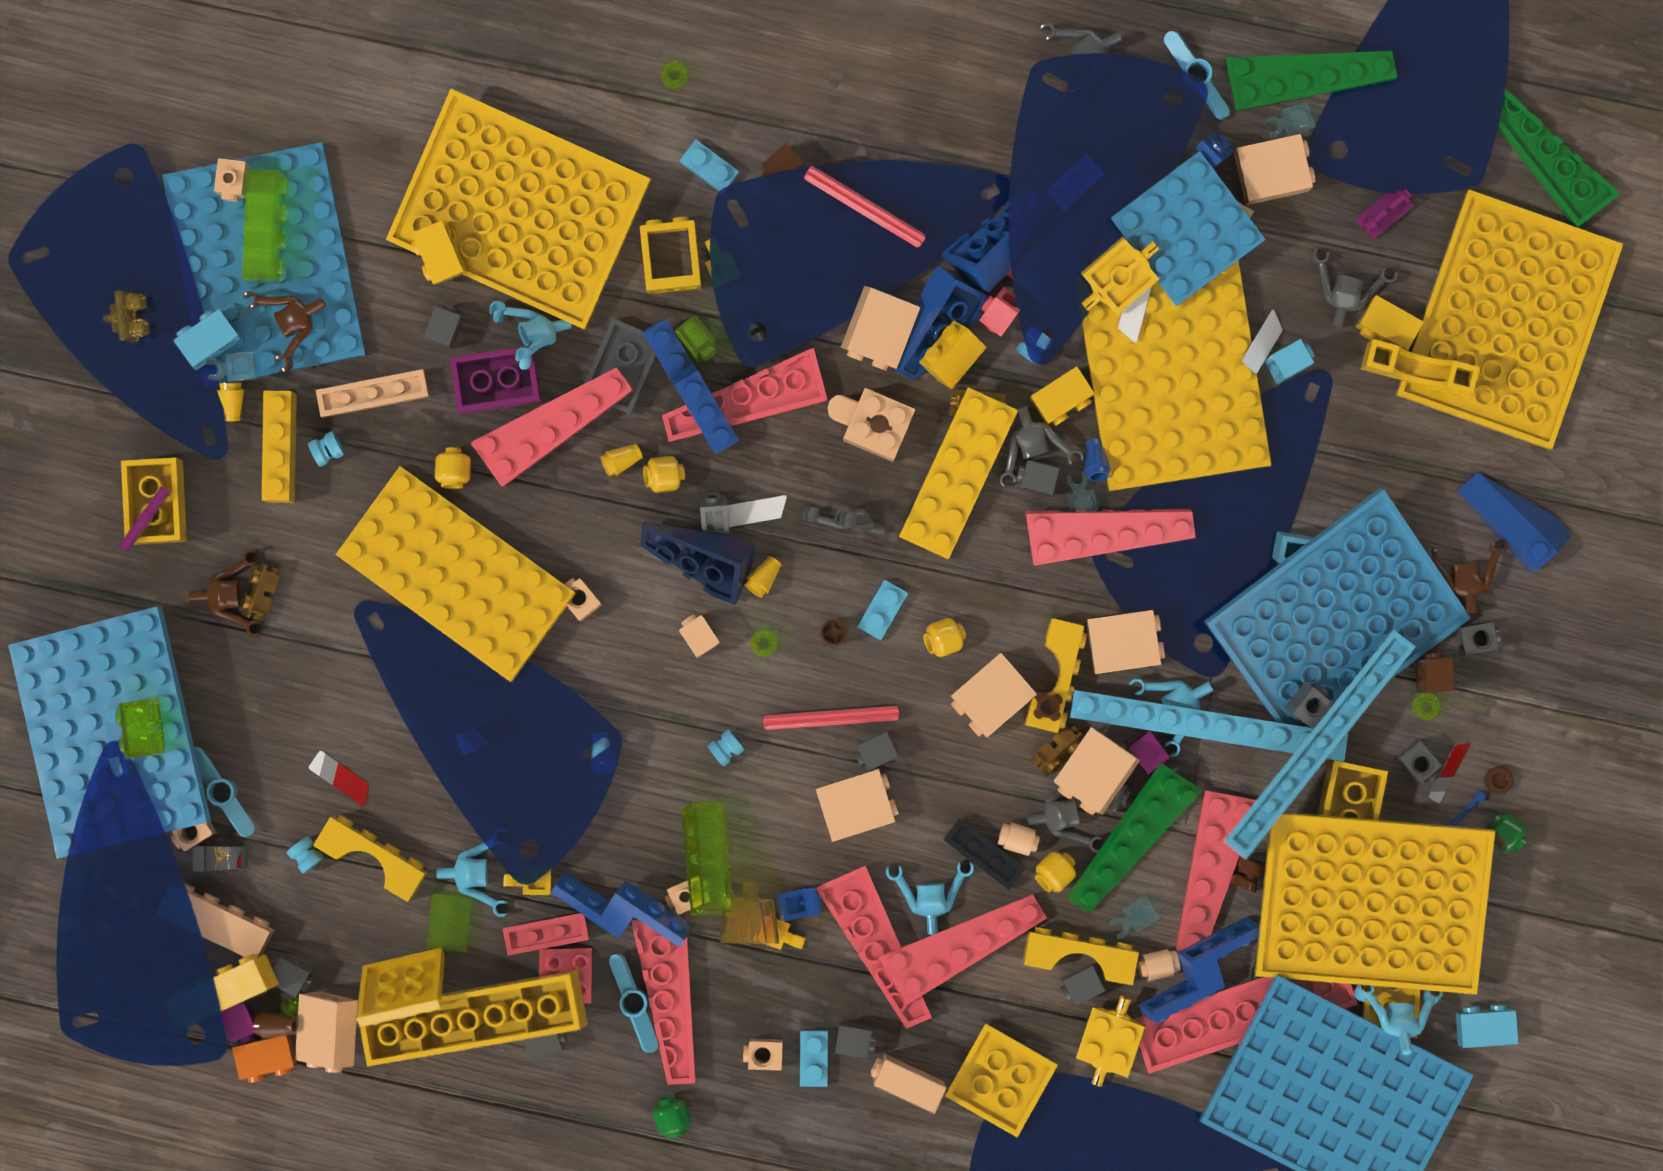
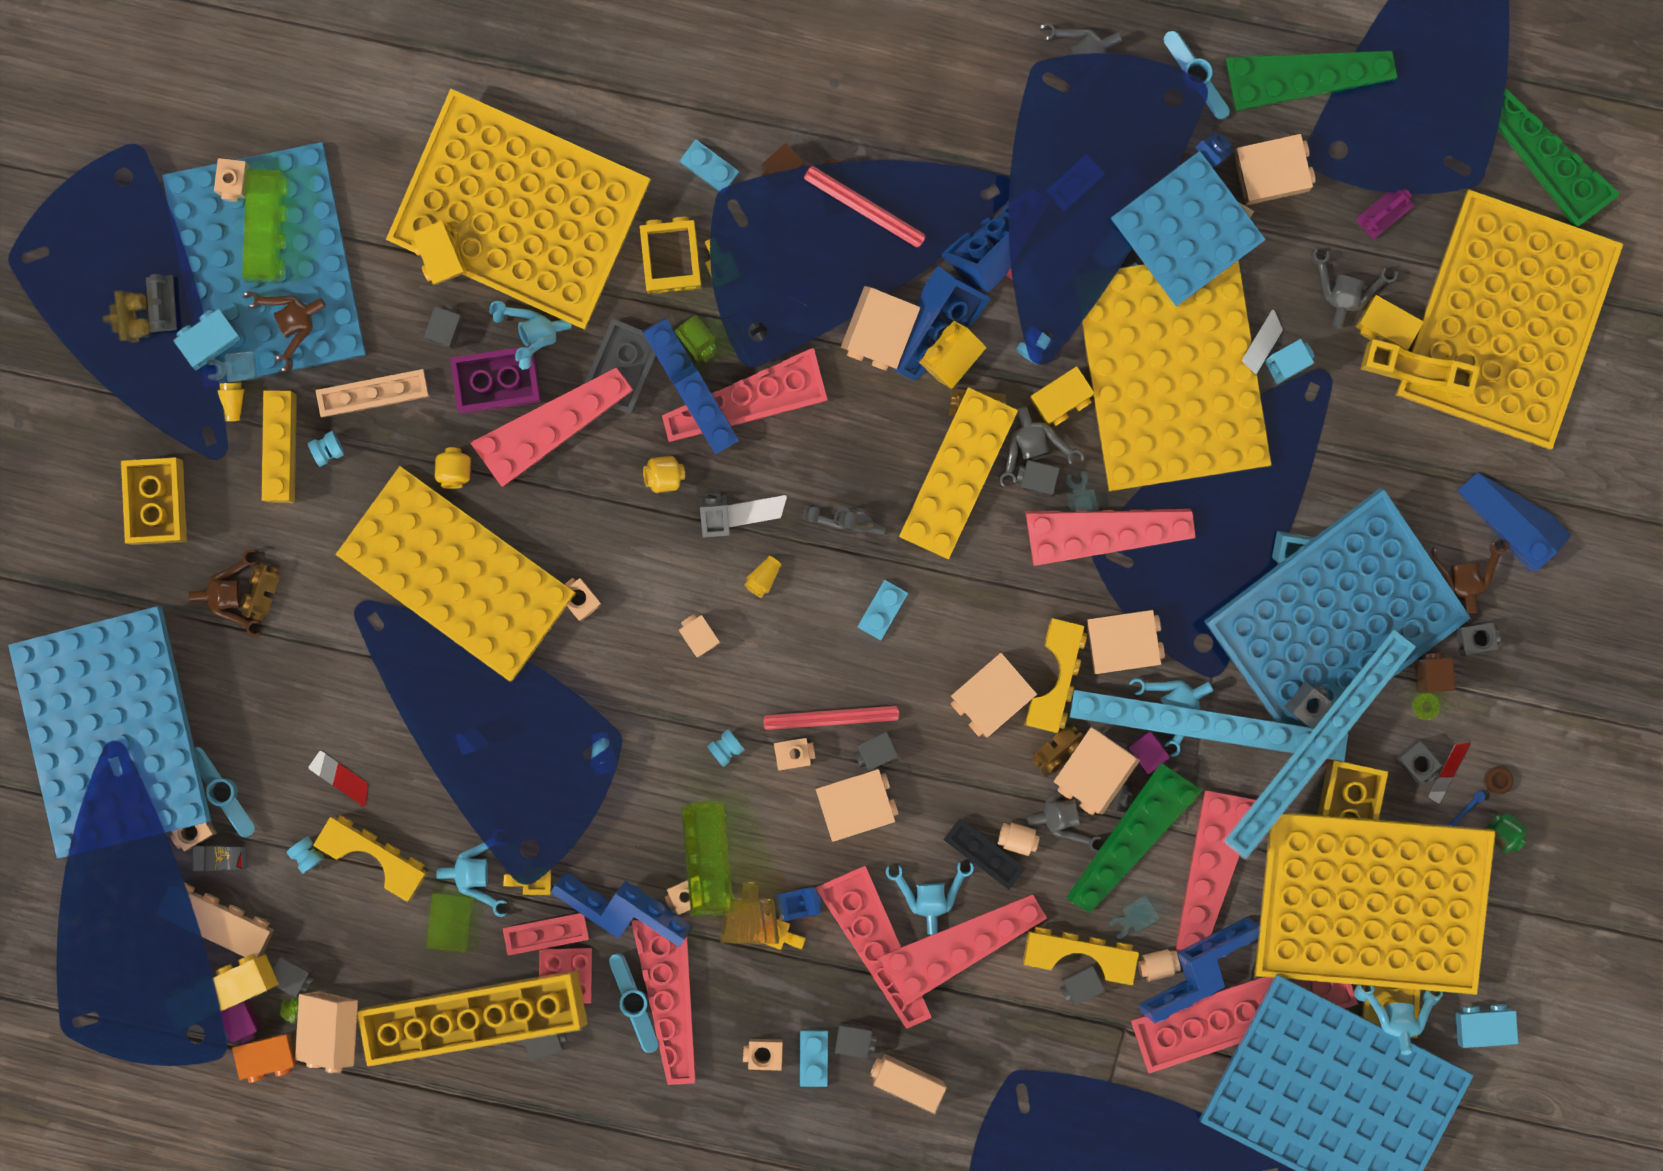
clear neon green brick [116,698,166,759] -> none
magenta piece [119,487,170,551] -> none
reddish brown cone [254,1011,298,1039] -> none
yellow plate [356,947,445,1027] -> none
yellow cone [600,444,643,476] -> none
dark blue wedge [640,522,755,605] -> none
green head [652,1095,692,1139] -> none
clear neon green plate [661,61,688,89] -> none
clear neon green plate [750,630,778,657] -> none
reddish brown wheel [820,619,848,646] -> none
light nougat brick [828,388,915,462] -> none
yellow head [923,618,966,657] -> none
yellow plate [945,1023,1058,1137] -> none
coral brick [979,287,1026,336] -> none
reddish brown plate [1033,692,1063,721] -> none
yellow head [1035,852,1076,892] -> none
yellow plate [1076,995,1146,1087] -> none
yellow plate [1081,237,1160,315] -> none
blue cone [1084,439,1111,482] -> none
white sticker [1118,286,1152,343] -> none
reddish brown wheel [1230,857,1265,893] -> none
clear light blue plate [1263,102,1315,139] -> none
none -> dark grey hinge [146,274,177,332]
none -> light nougat brick [774,738,816,771]

